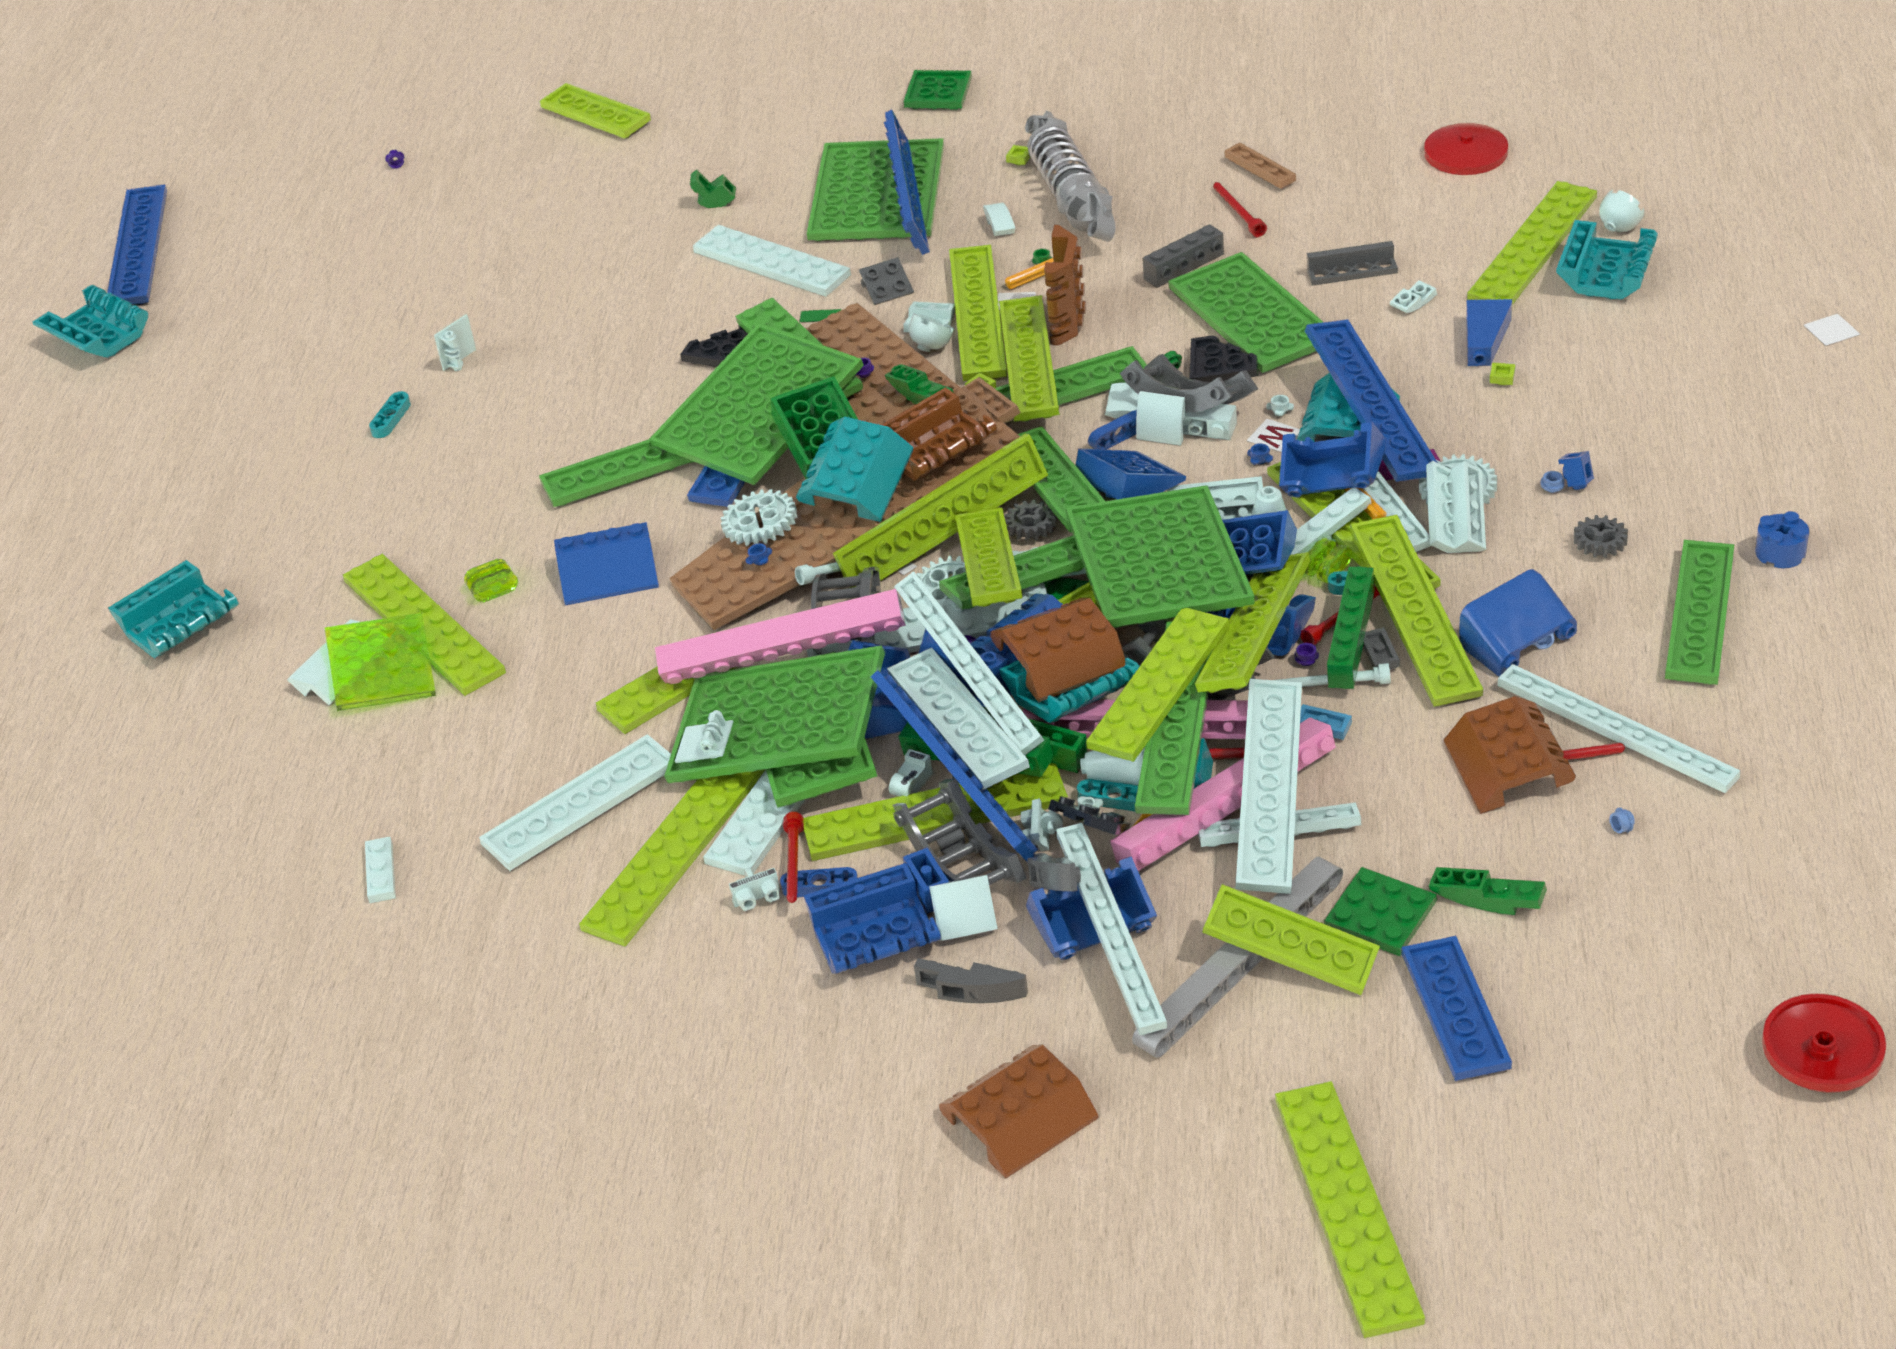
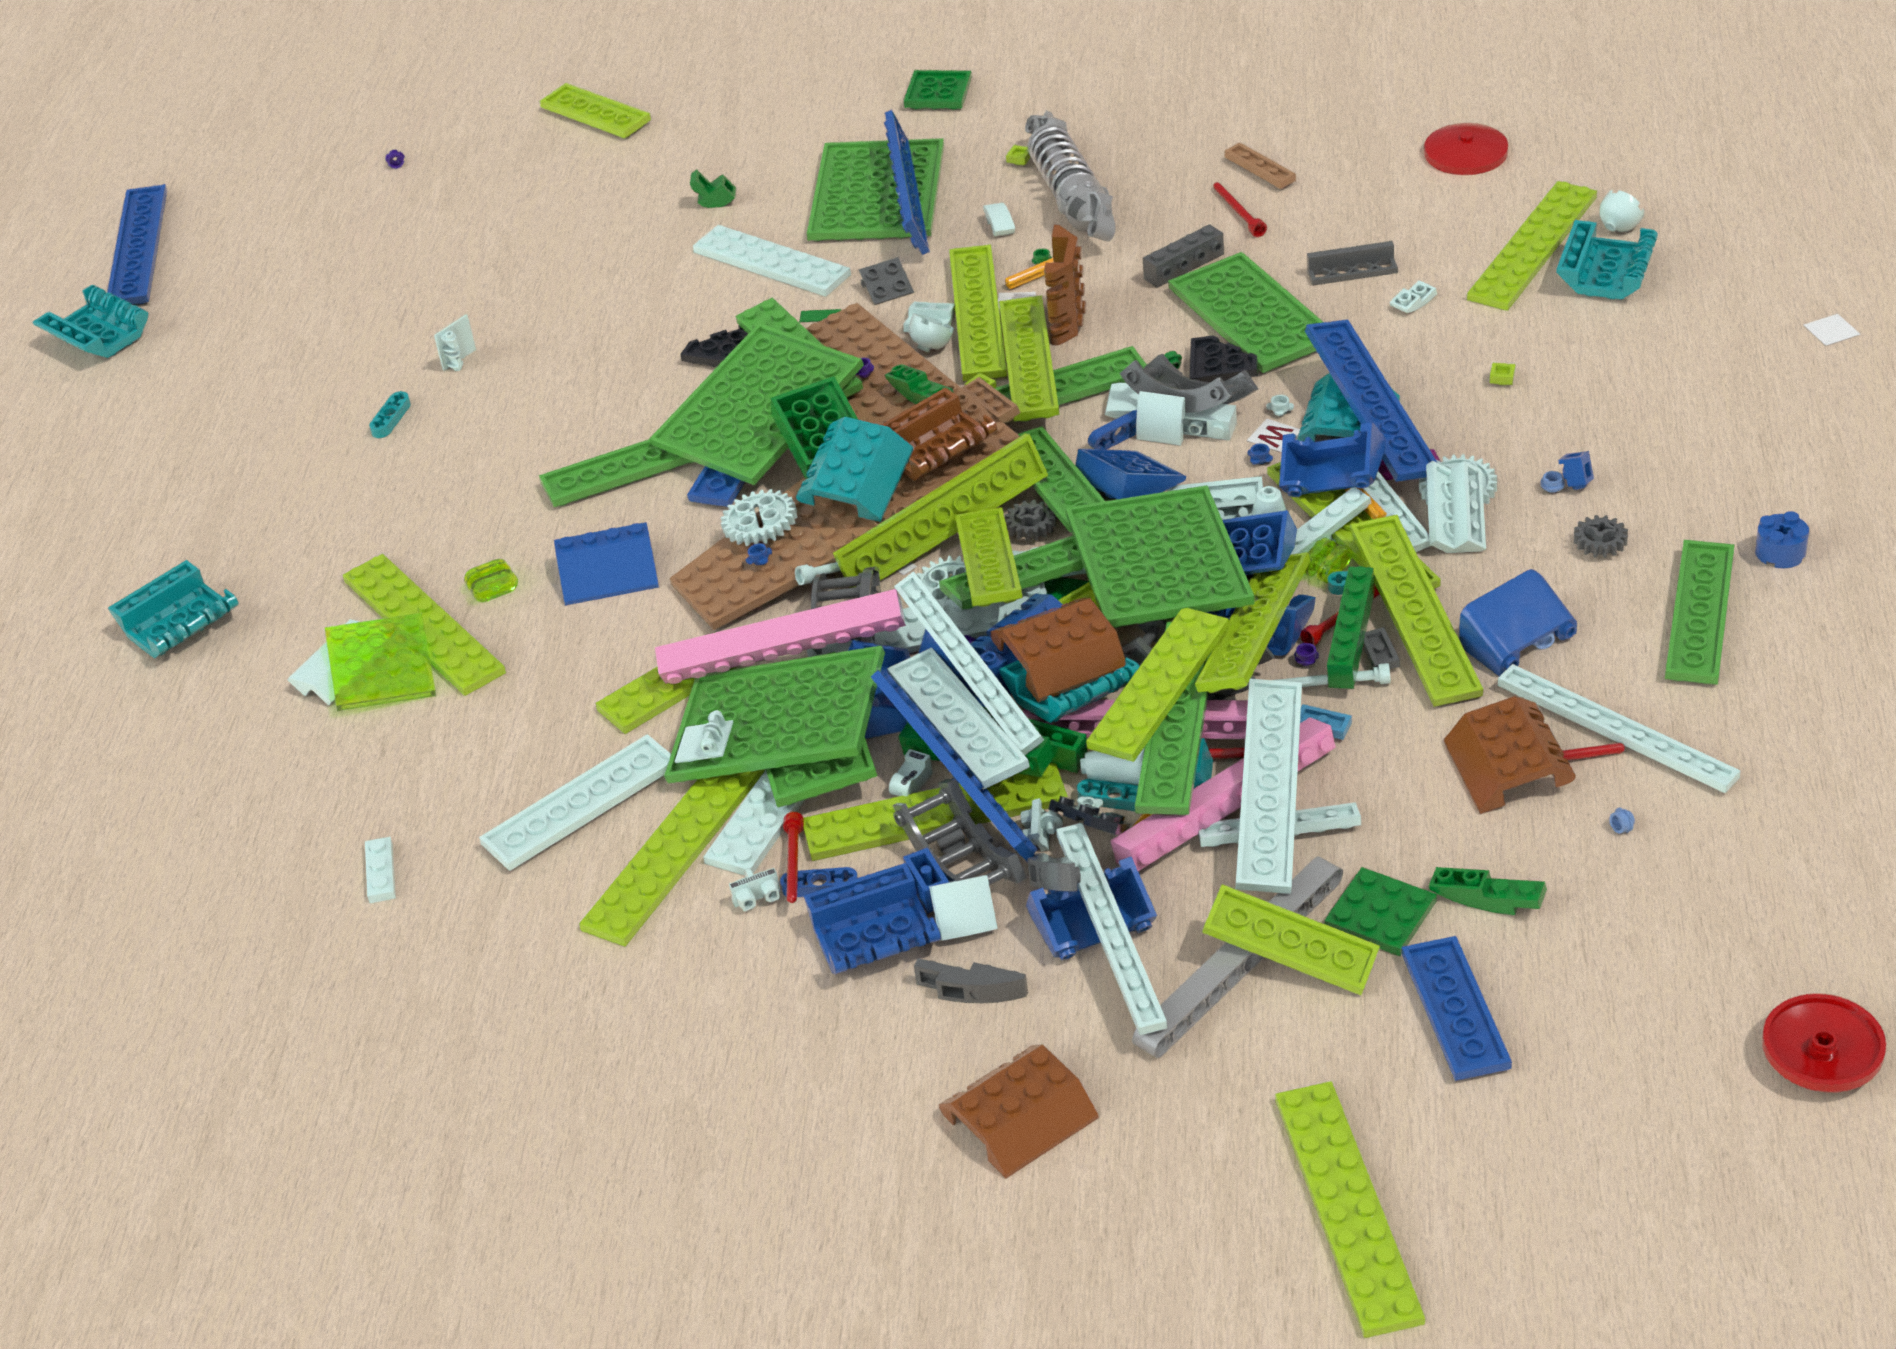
blue slope [1466,299,1512,366] -> none

